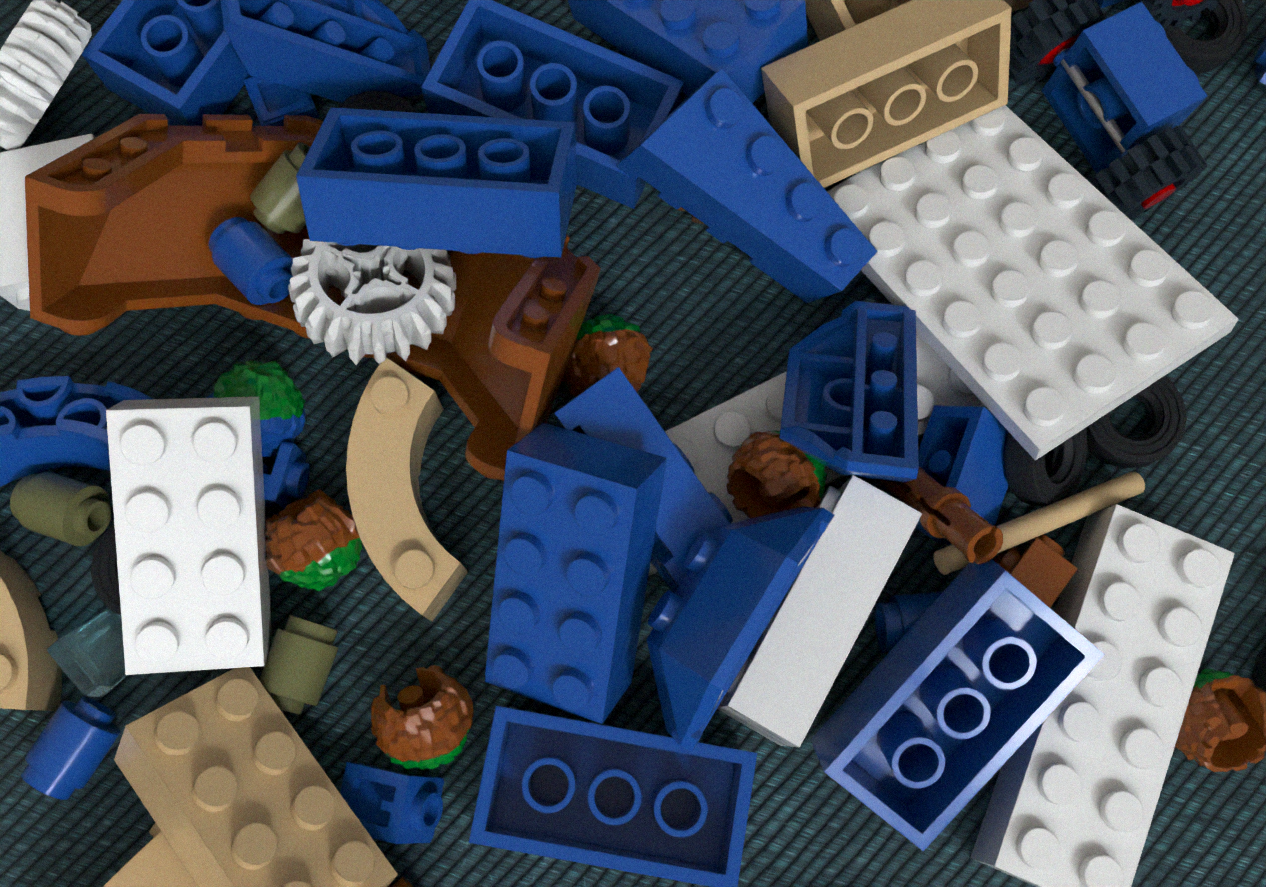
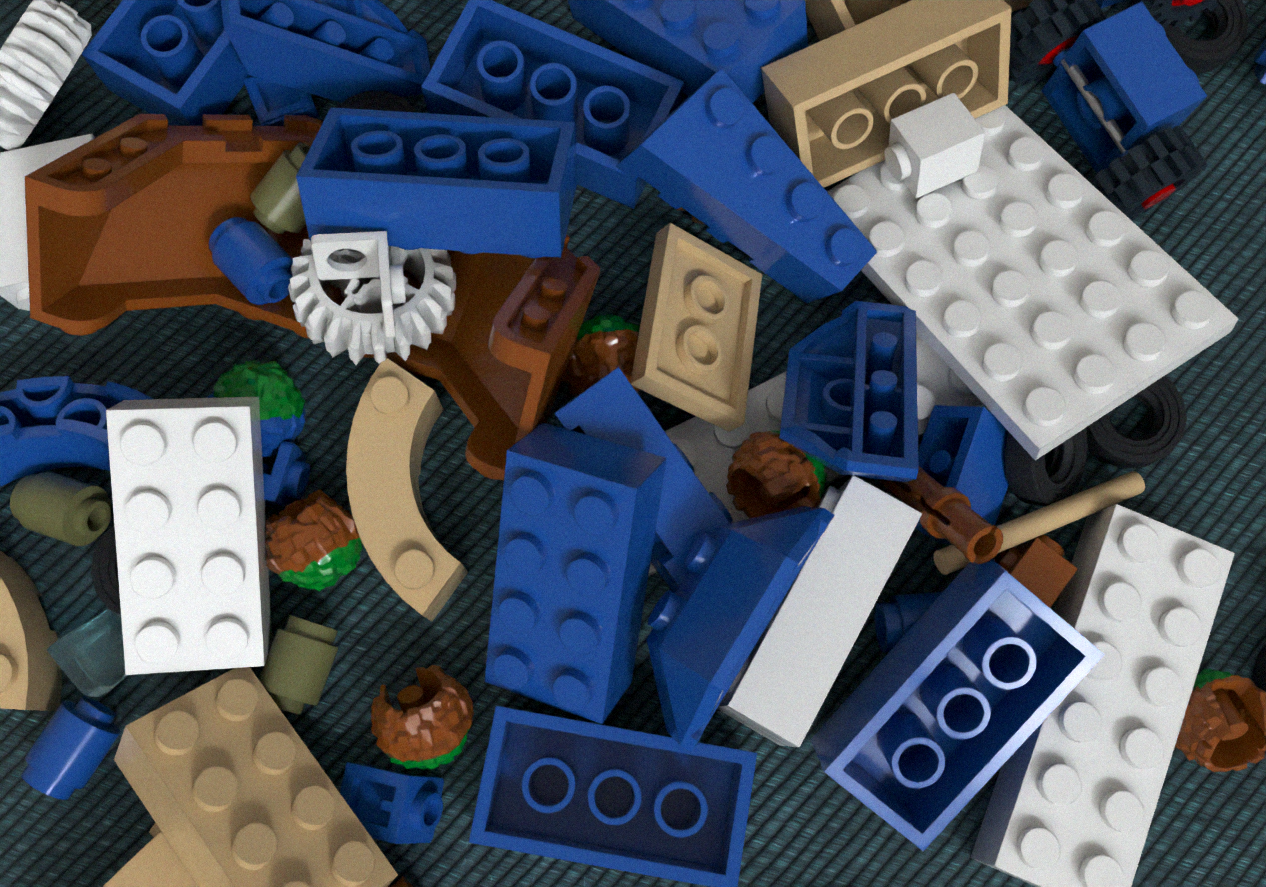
none -> white bracket [311,231,406,338]
none -> tan plate [630,223,762,432]
none -> white brick [884,93,985,198]

